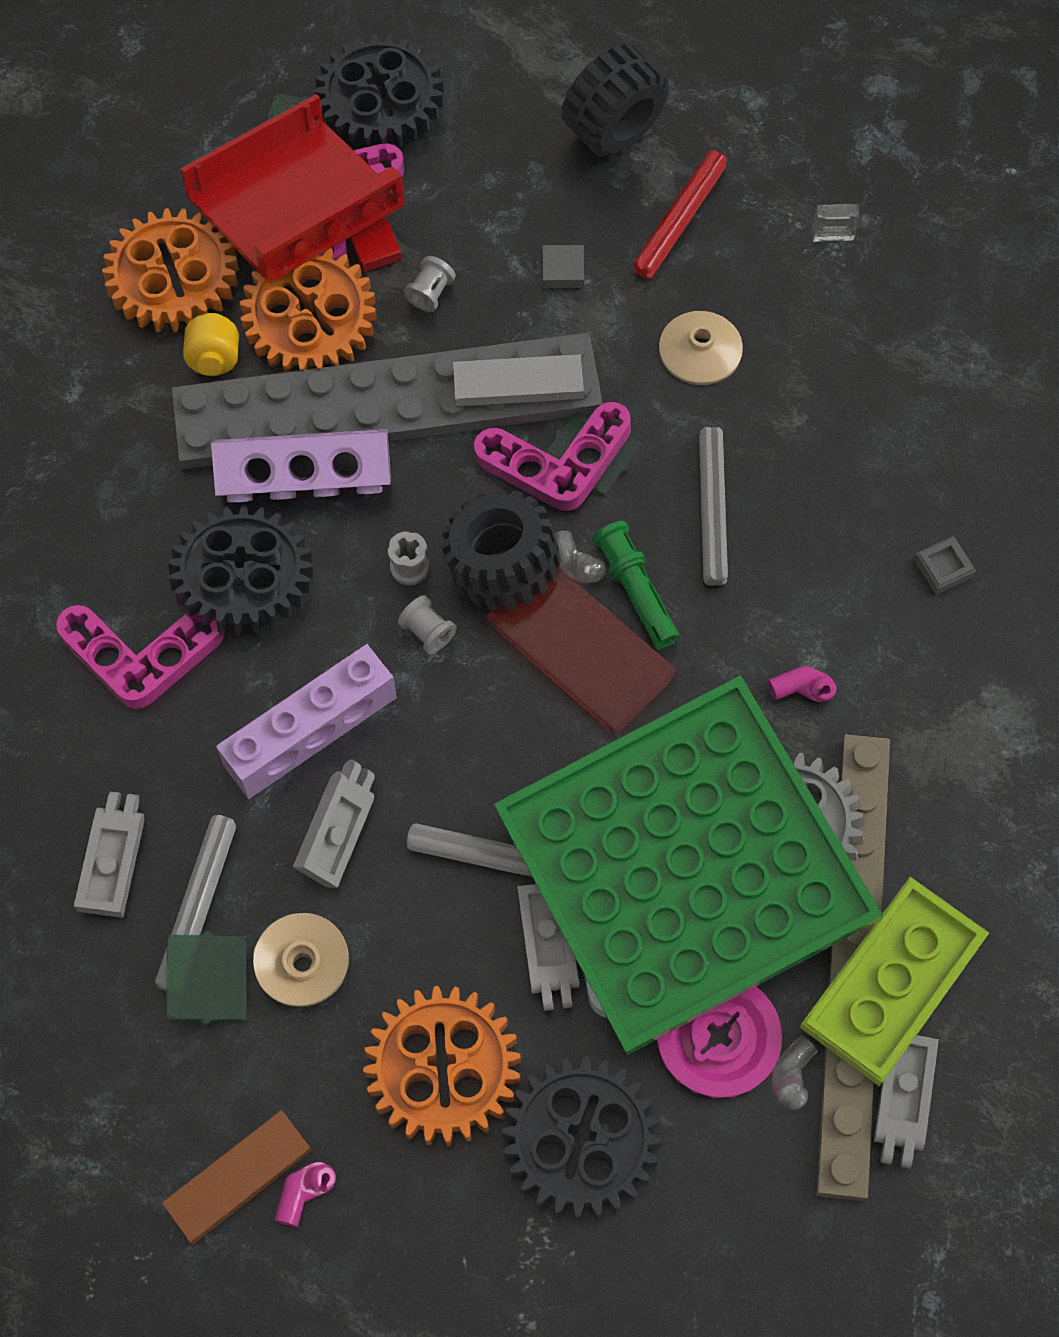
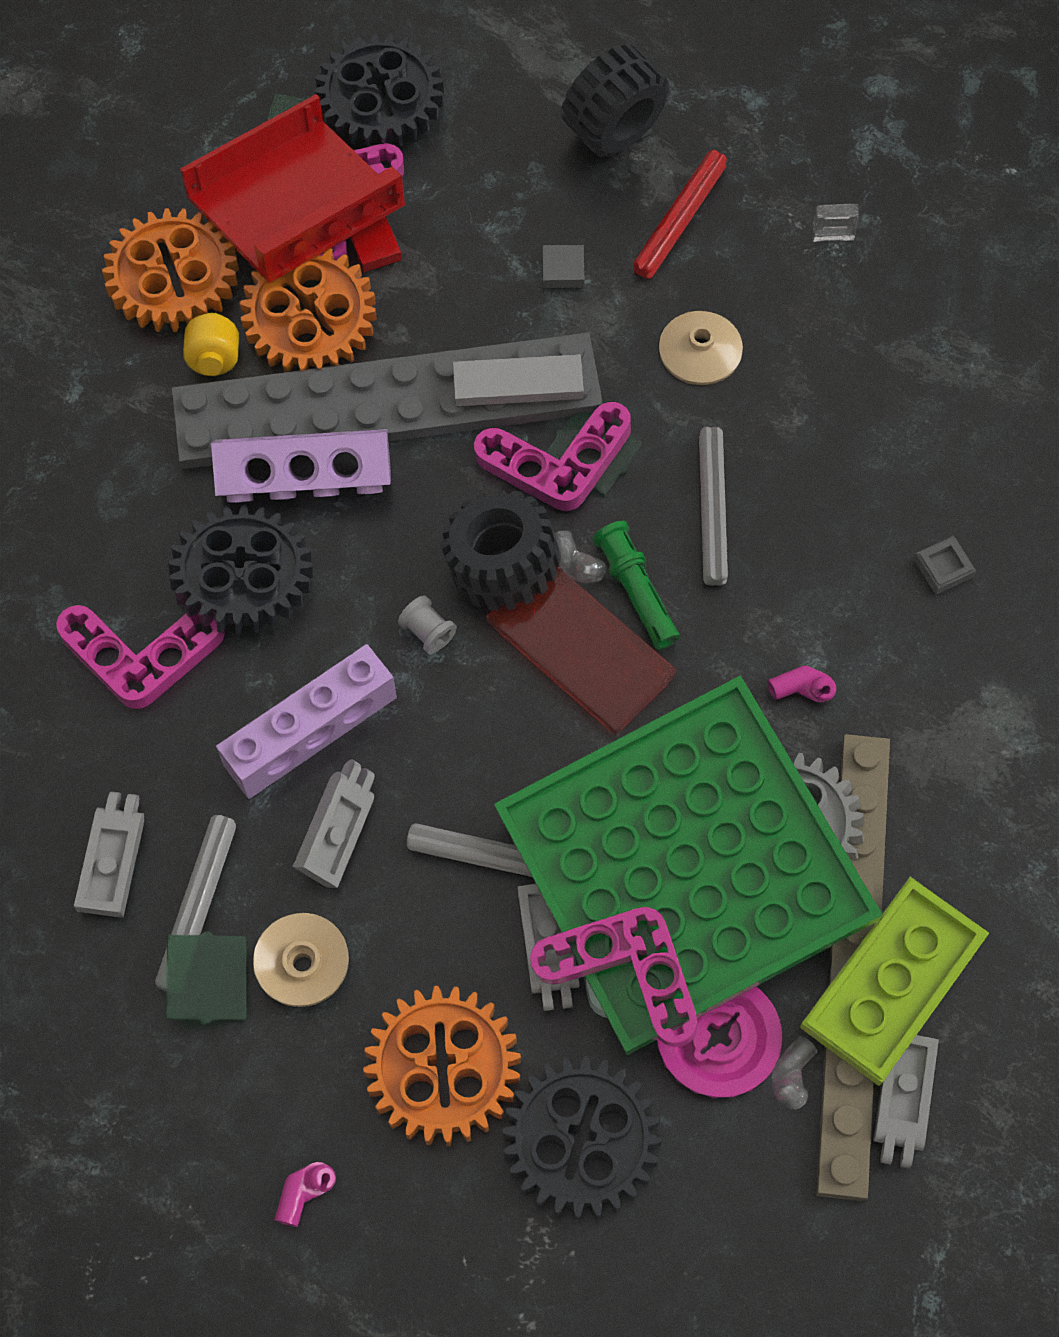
dark orange tile [162,1110,312,1245] -> none
light grey bush [388,531,429,585] -> none
light grey bush [404,256,456,312] -> none
none -> dark pink beam [530,907,698,1047]

